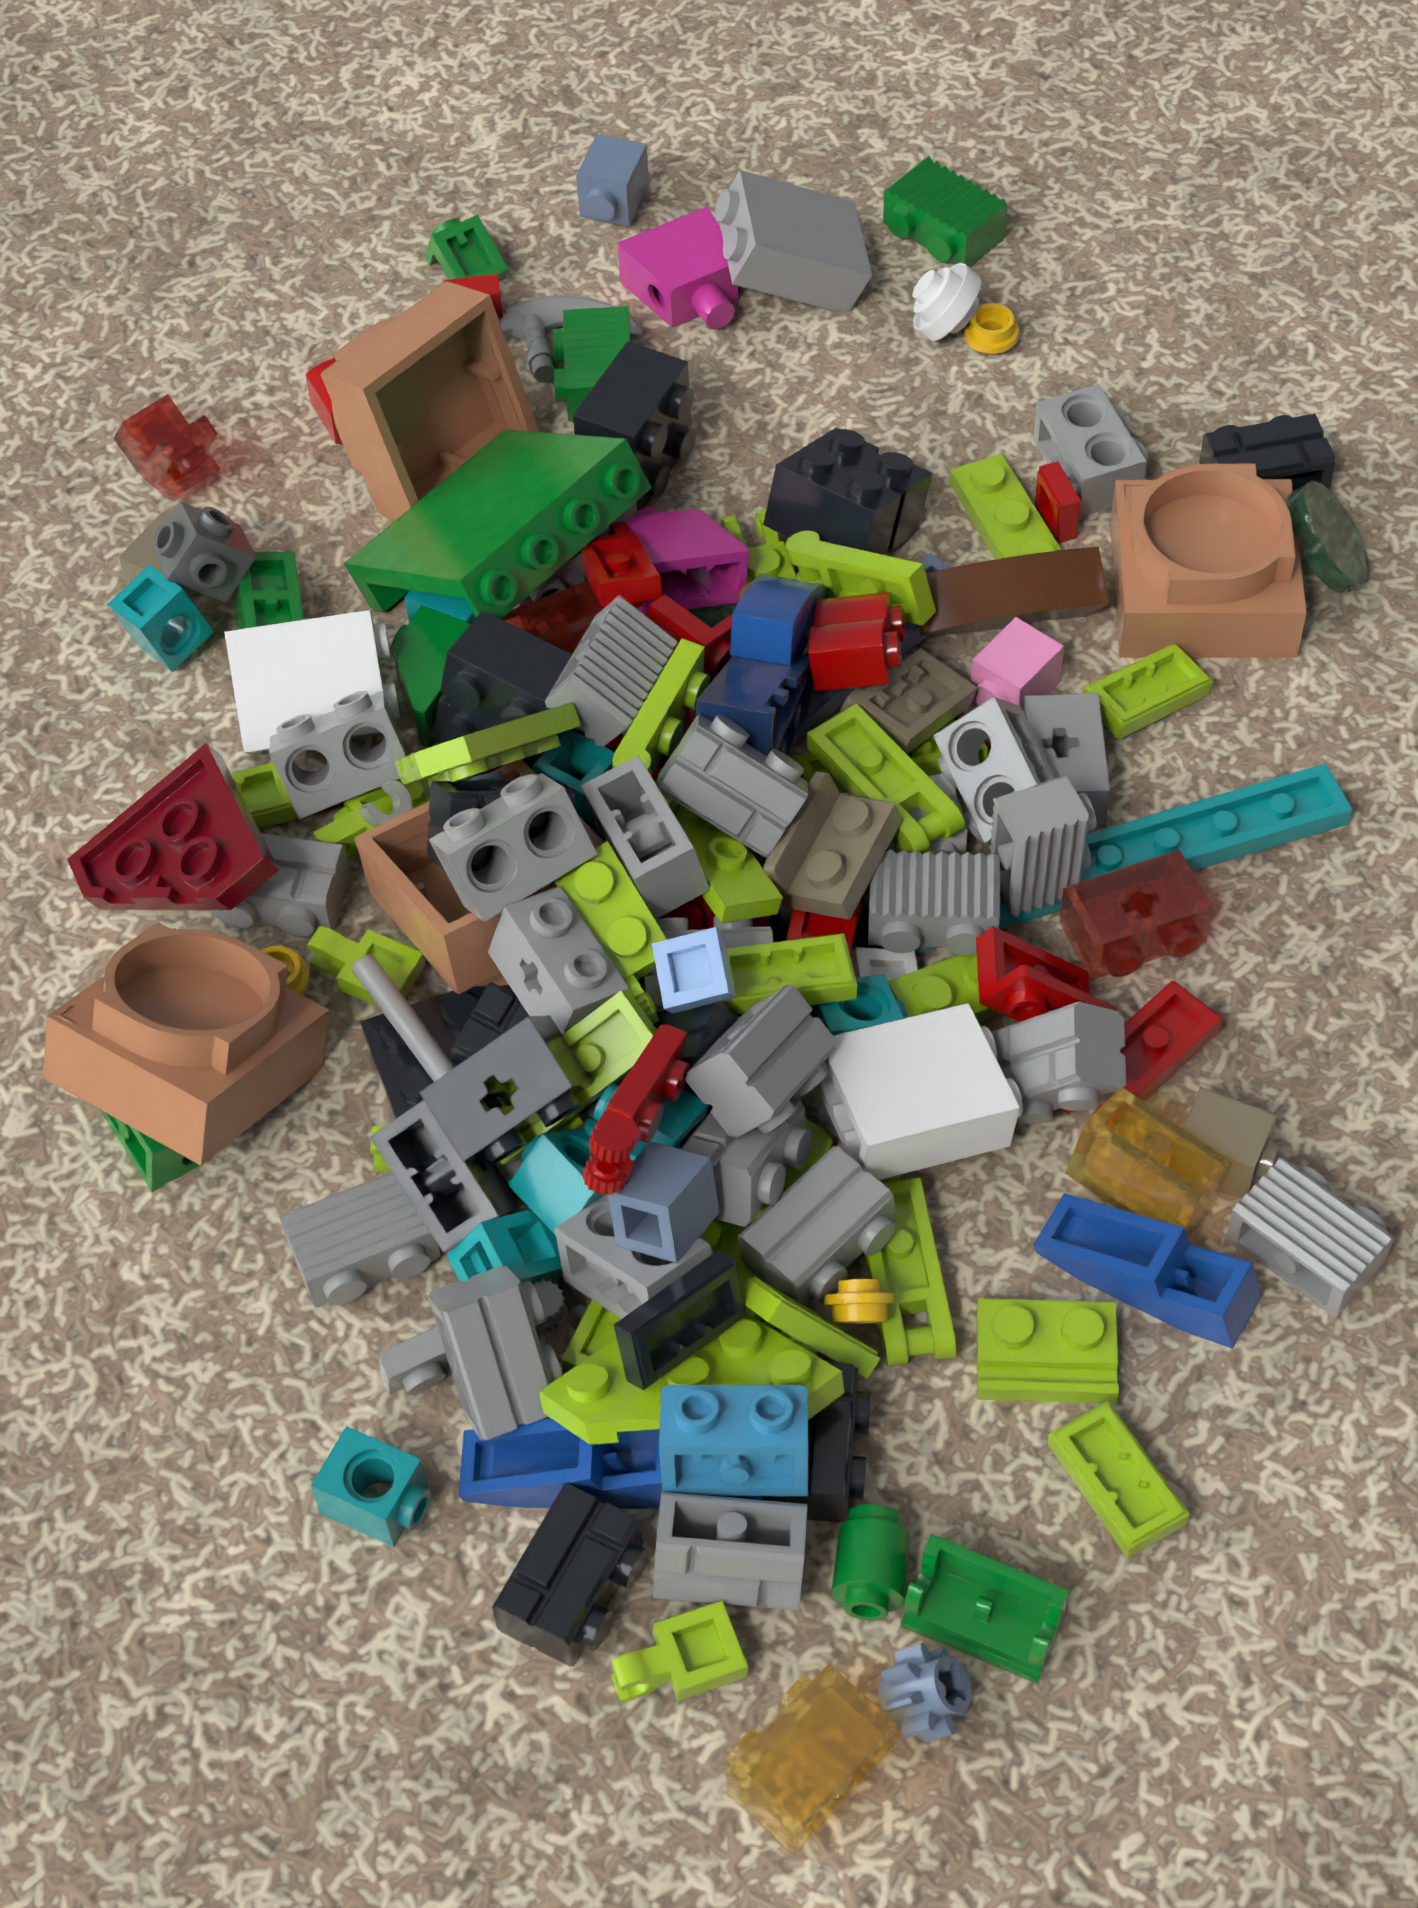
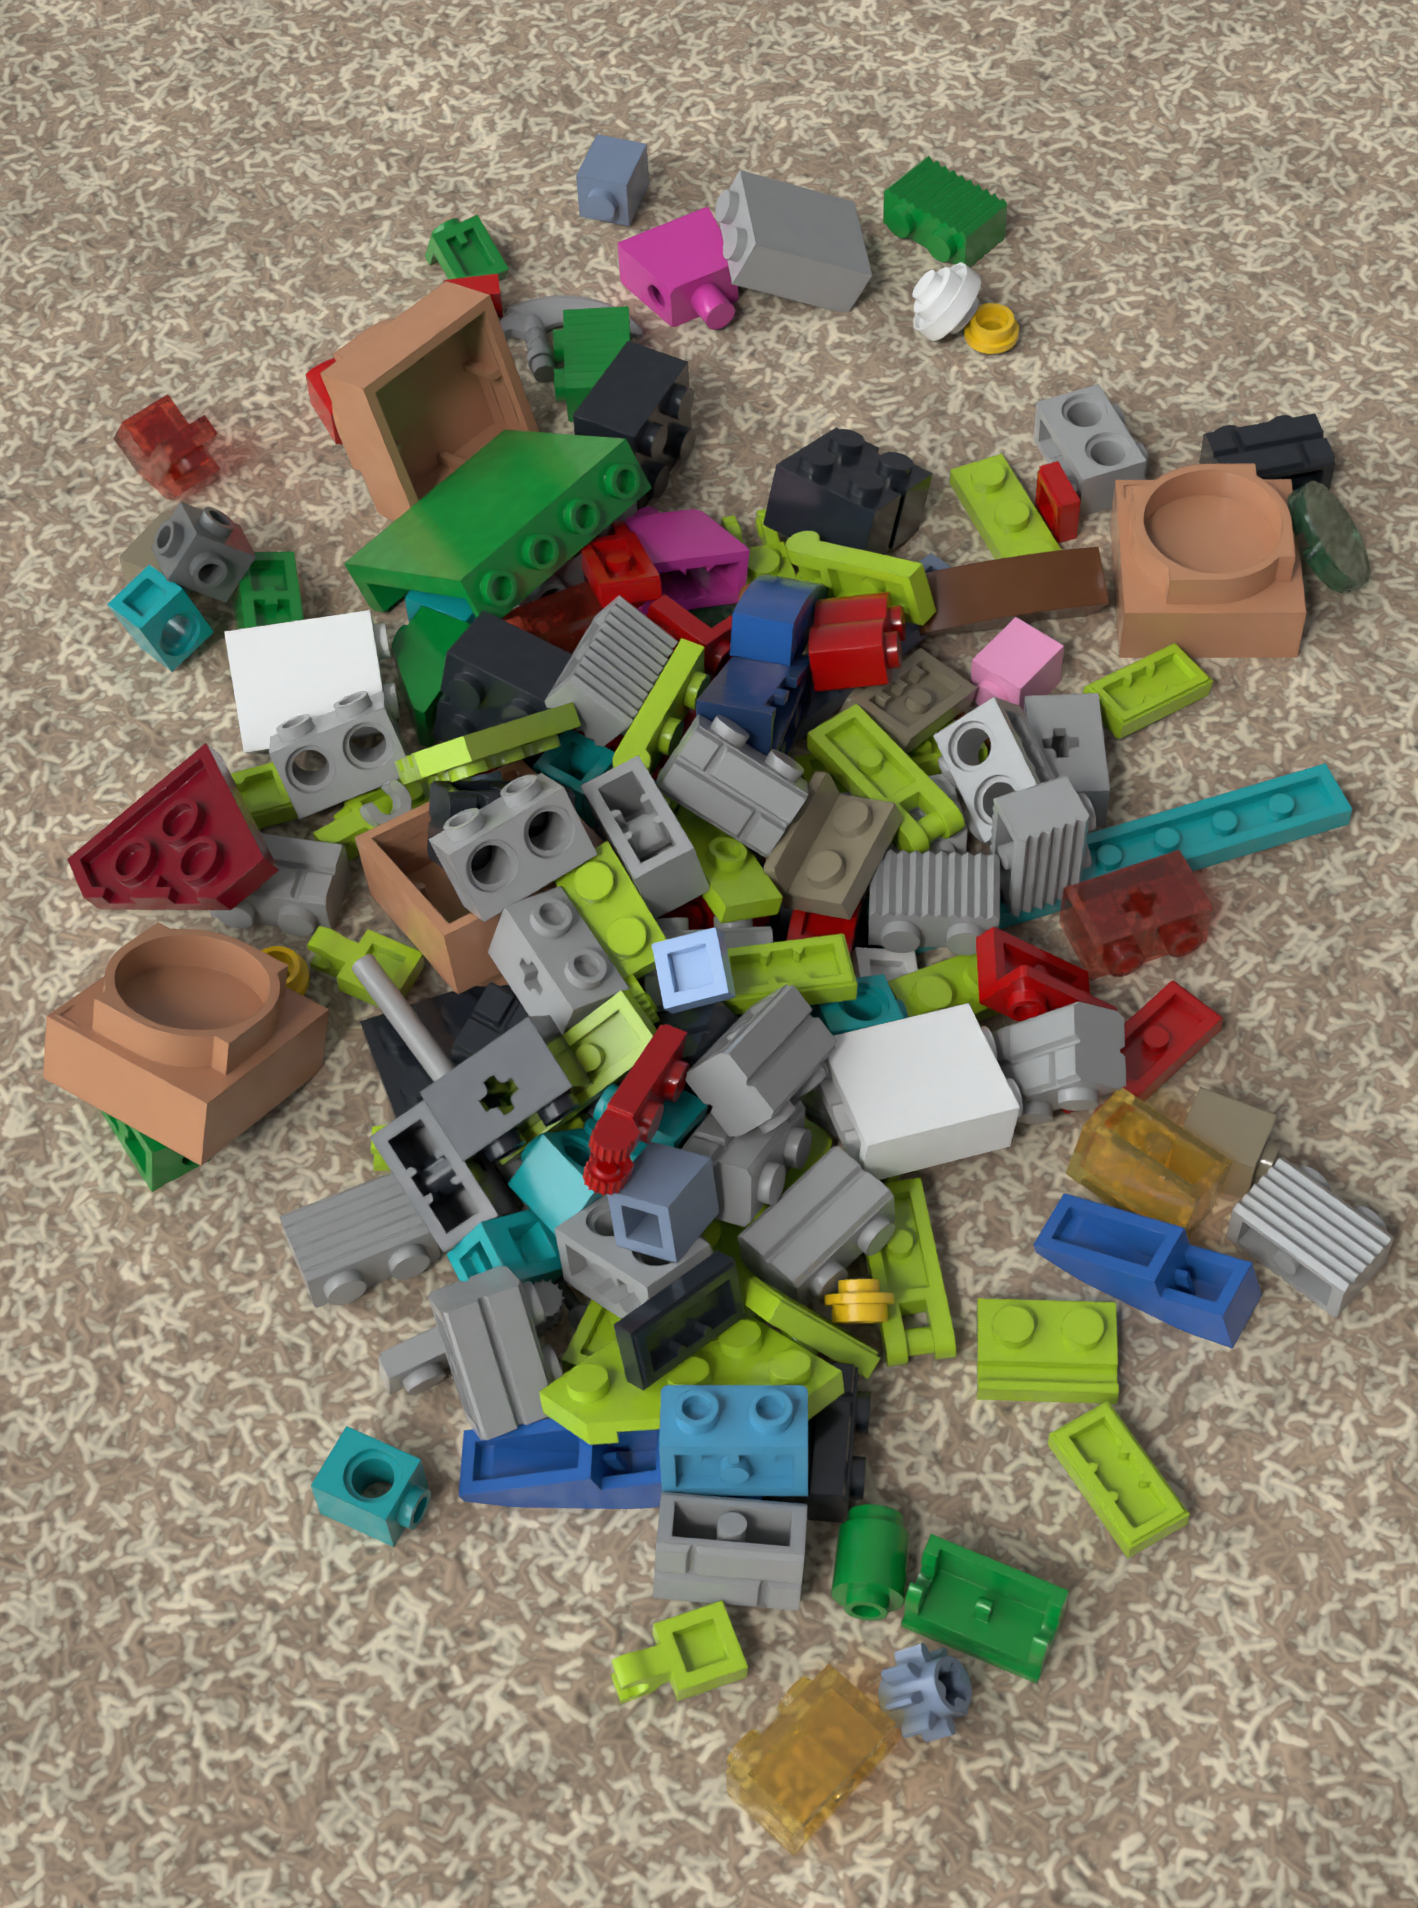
black brick [492,1484,647,1667] -> none

